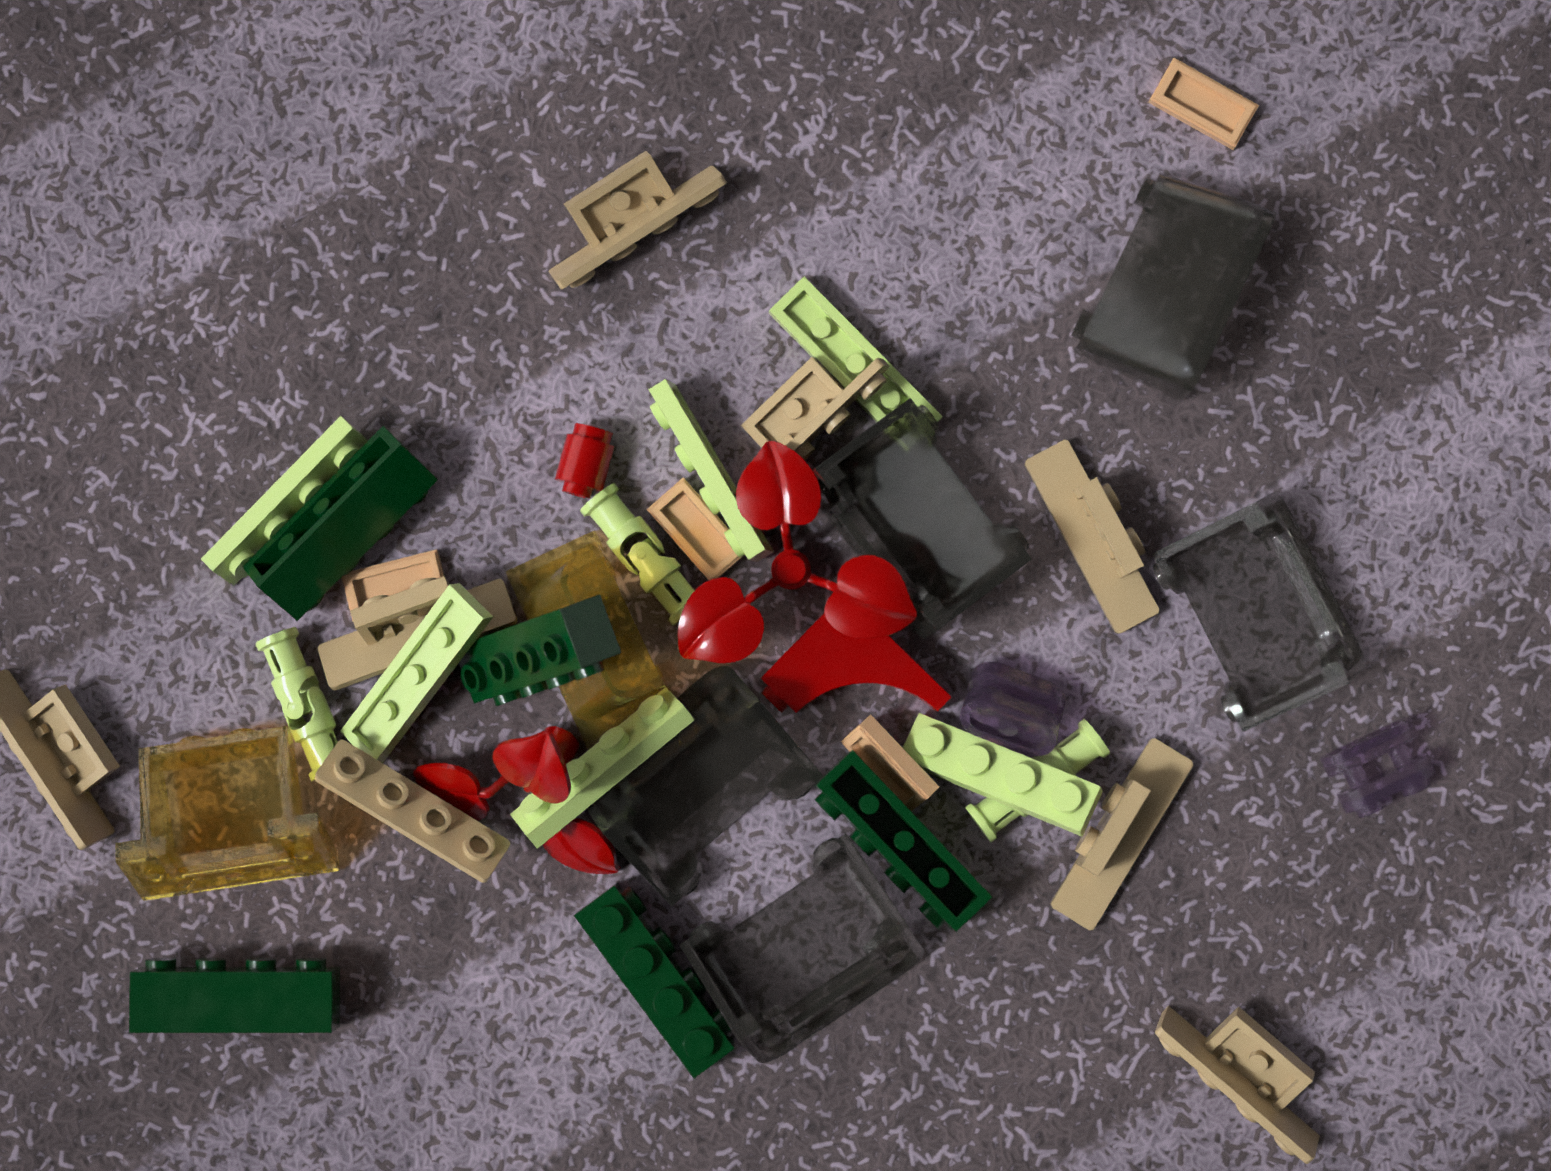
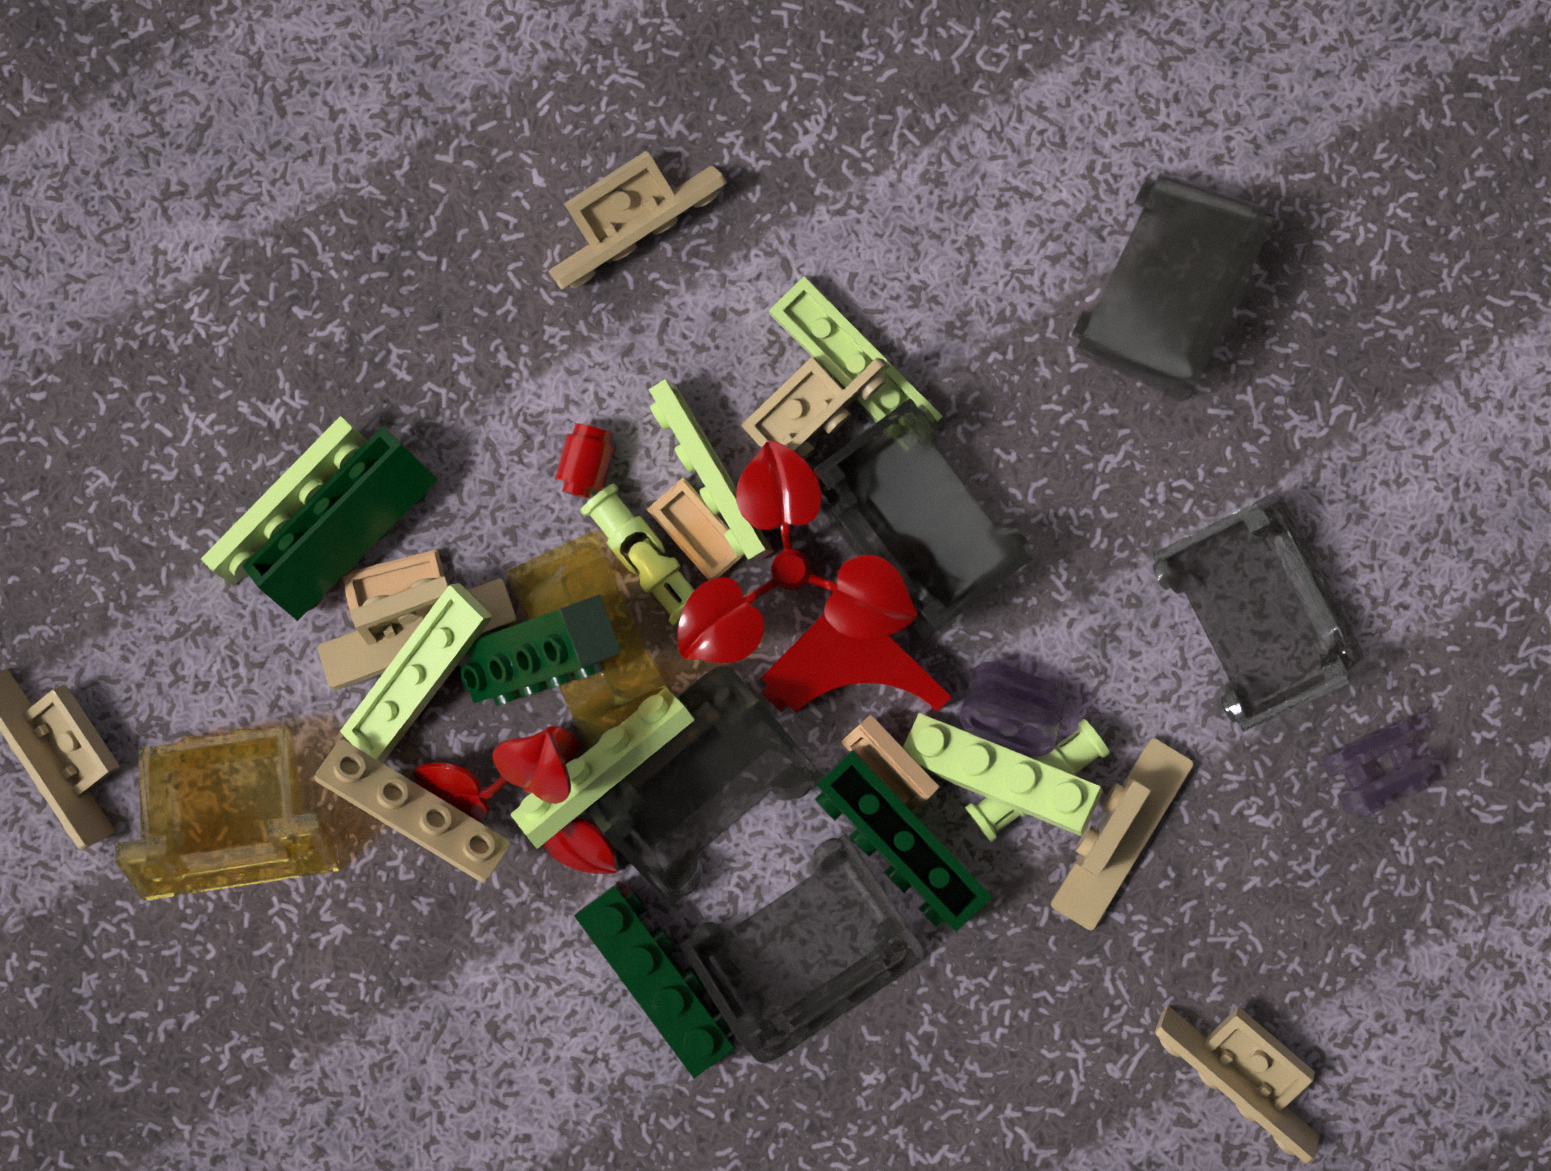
dark green brick [129,958,340,1033] -> none
yellowish green piece [256,627,338,782] -> none
tan bracket [1025,440,1159,634] -> none
light nougat tile [1148,58,1259,150] -> none

